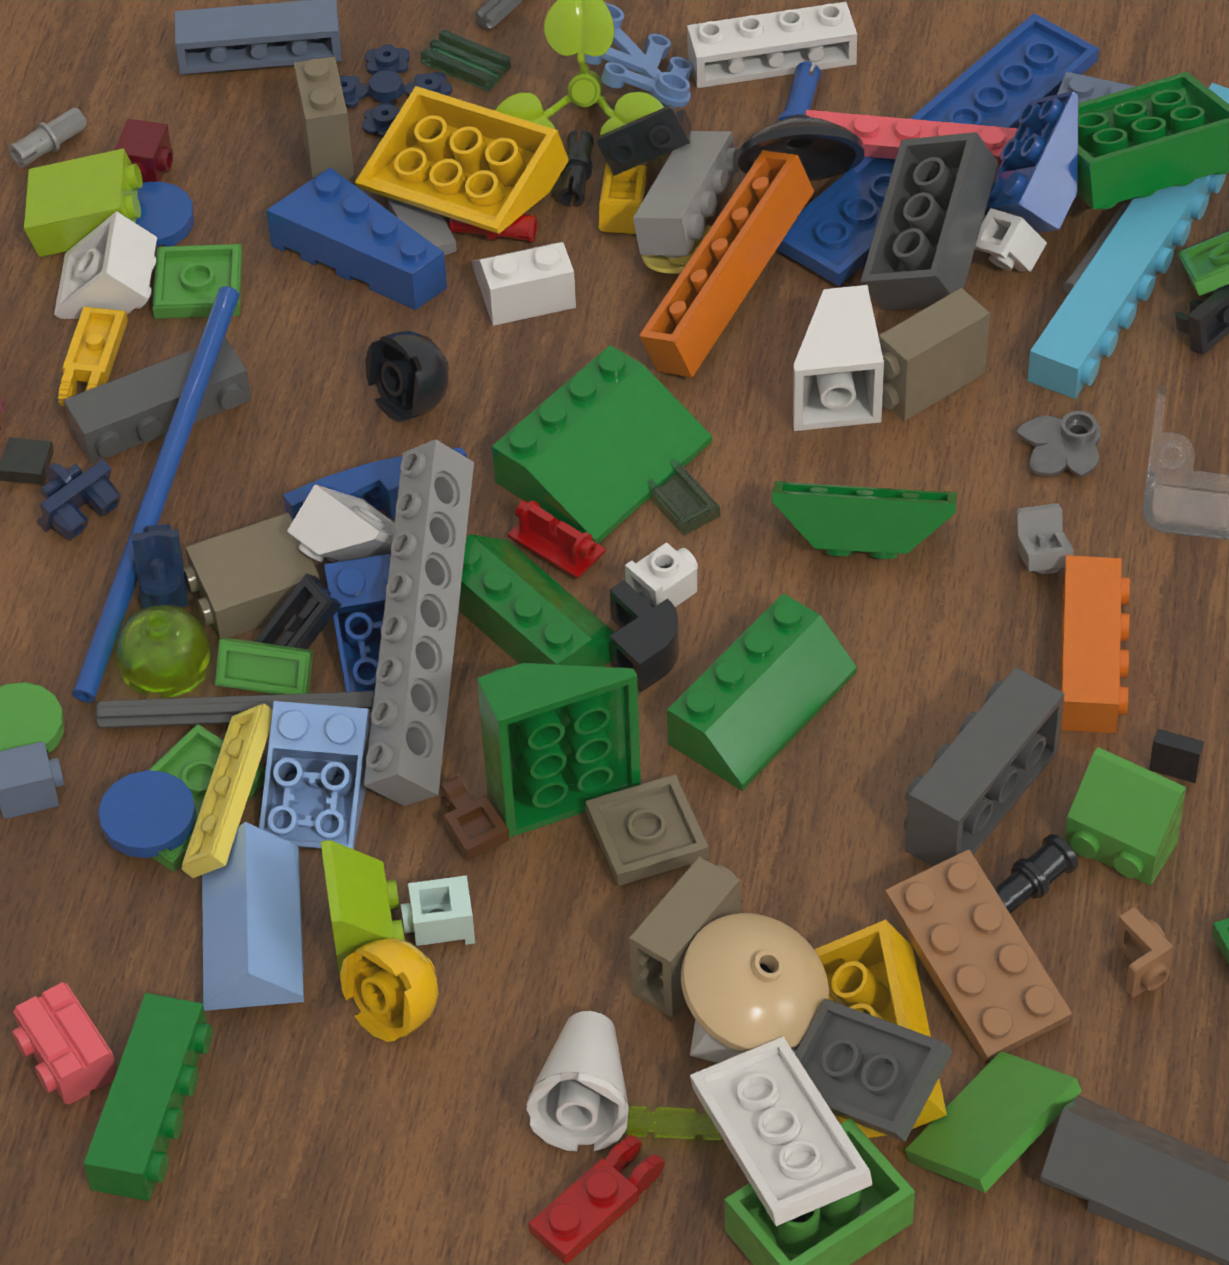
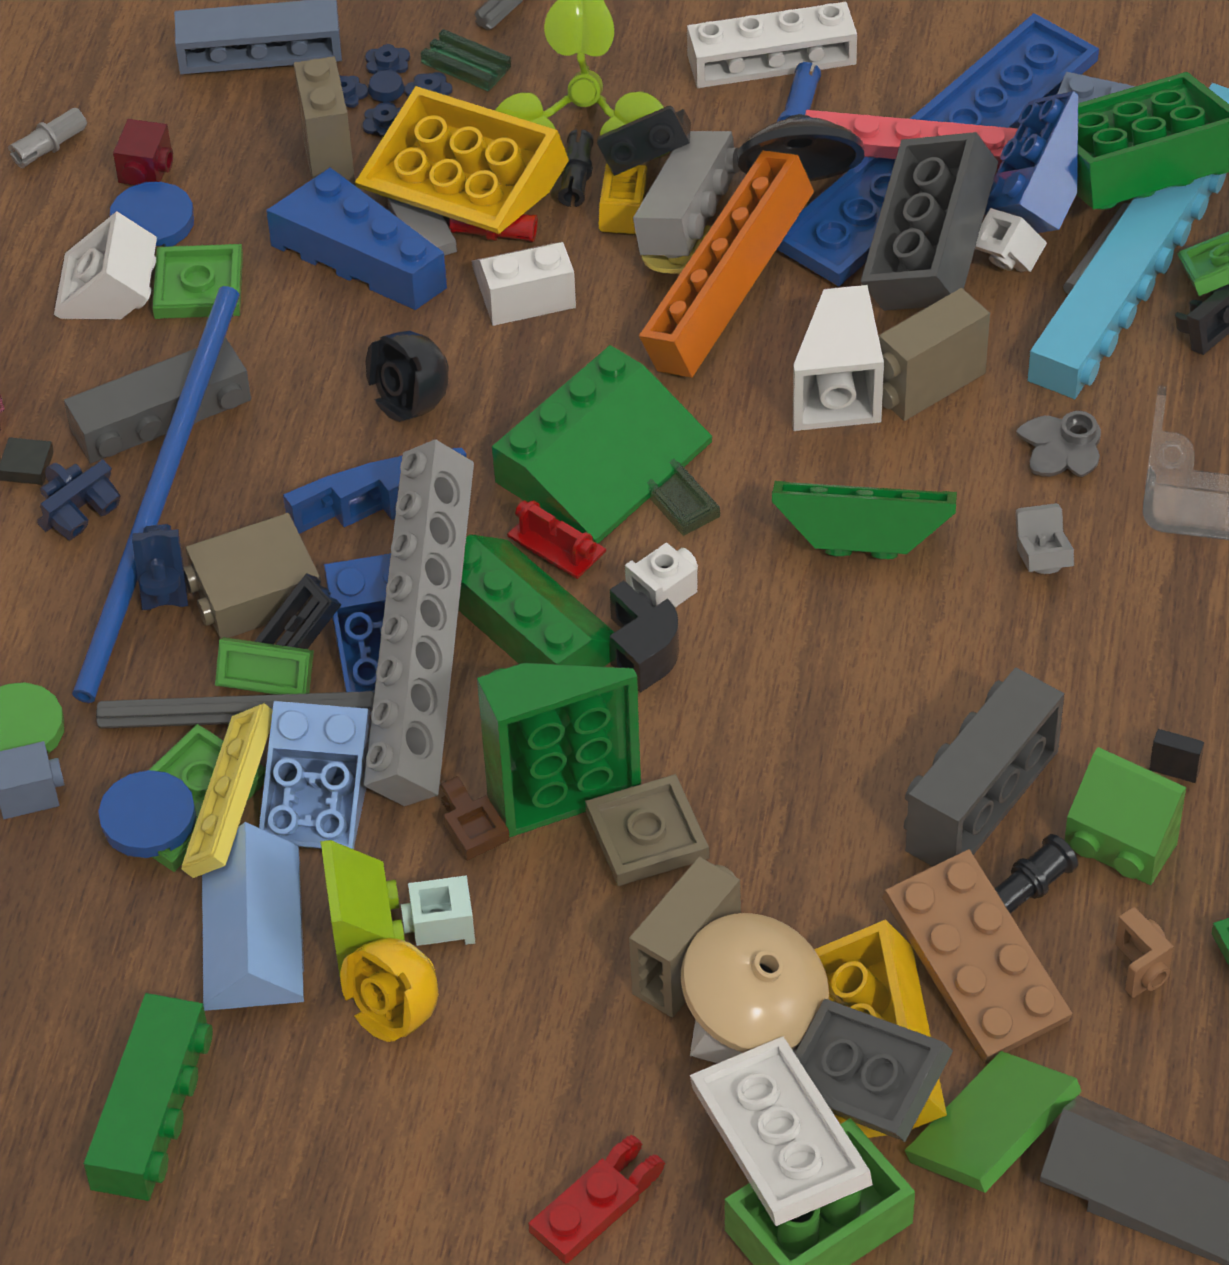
coral brick [11,982,117,1105] -> none
lime brick [24,148,143,257] -> none
yellow hinge [58,307,128,406] -> none
clear neon green cylinder [117,604,211,698] -> none
white slope [287,485,395,563] -> none
white cone [527,1011,629,1151] -> none
medium blue plant [585,3,693,109] -> none
clear neon green axle [626,1106,723,1140] -> none
green slope [667,593,857,791] -> none
orange brick [1060,555,1130,734] -> none

